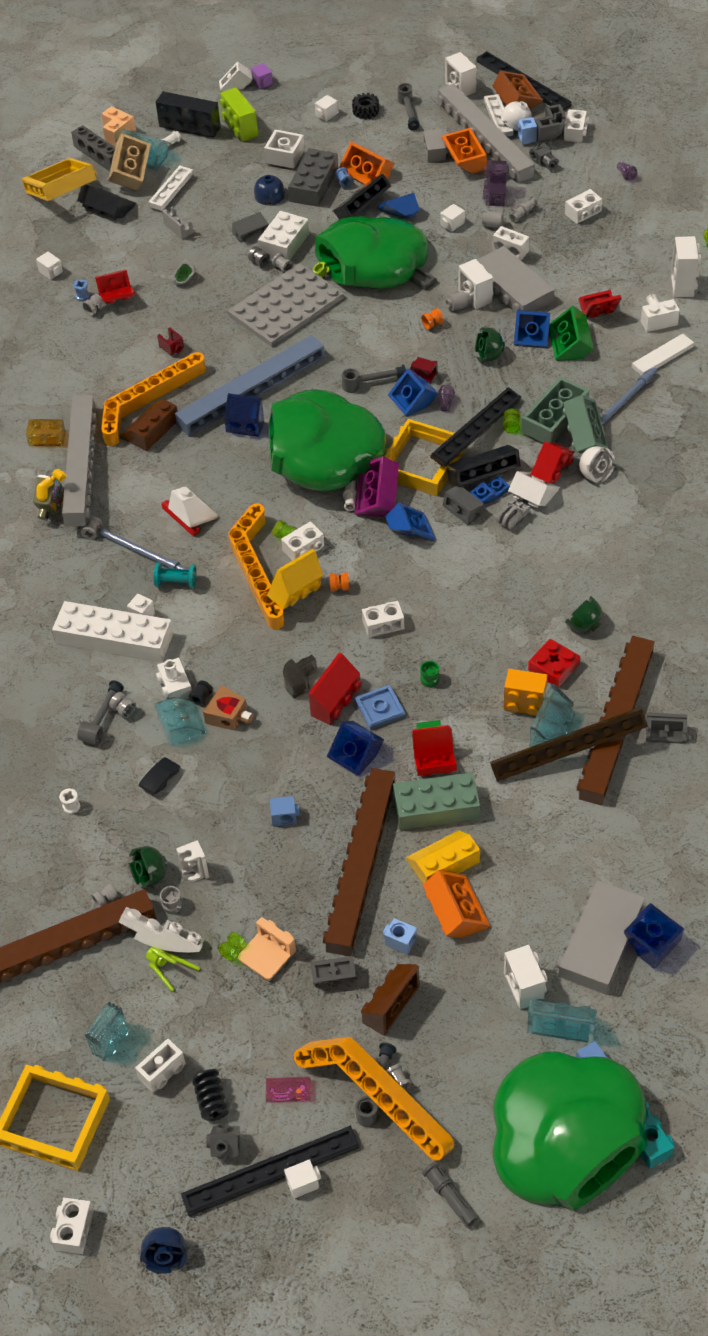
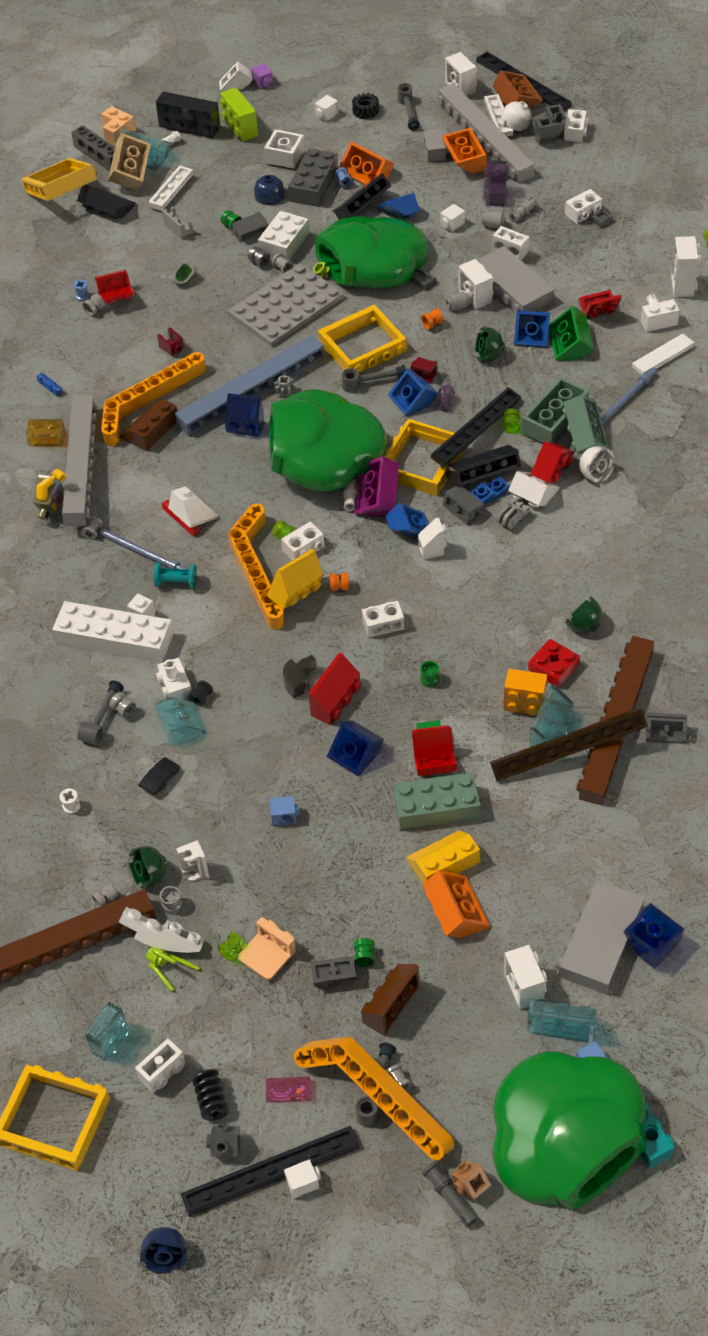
white brick [36,252,63,280] -> none
white brick [50,1198,94,1255] -> none
medium nougat torso [203,685,253,730] -> none
reddish brown brick [323,768,396,956] -> none
medium blue tile [354,685,406,730] -> none
light blue brick [383,918,417,955] -> none
light blue brick [518,117,537,144] -> none
dark grey connector [529,143,559,171] -> none
clear purple cone [617,161,637,181] -> none
none -> blue axle [36,373,63,396]
none -> green wheel [220,210,242,230]
none -> light grey gear [274,375,295,397]
none -> yellow window [318,304,407,373]
none -> green wheel [354,938,375,967]
none -> white slope [418,518,447,560]
none -> medium nougat brick [450,1160,491,1199]
none -> dark grey tile [591,209,614,228]

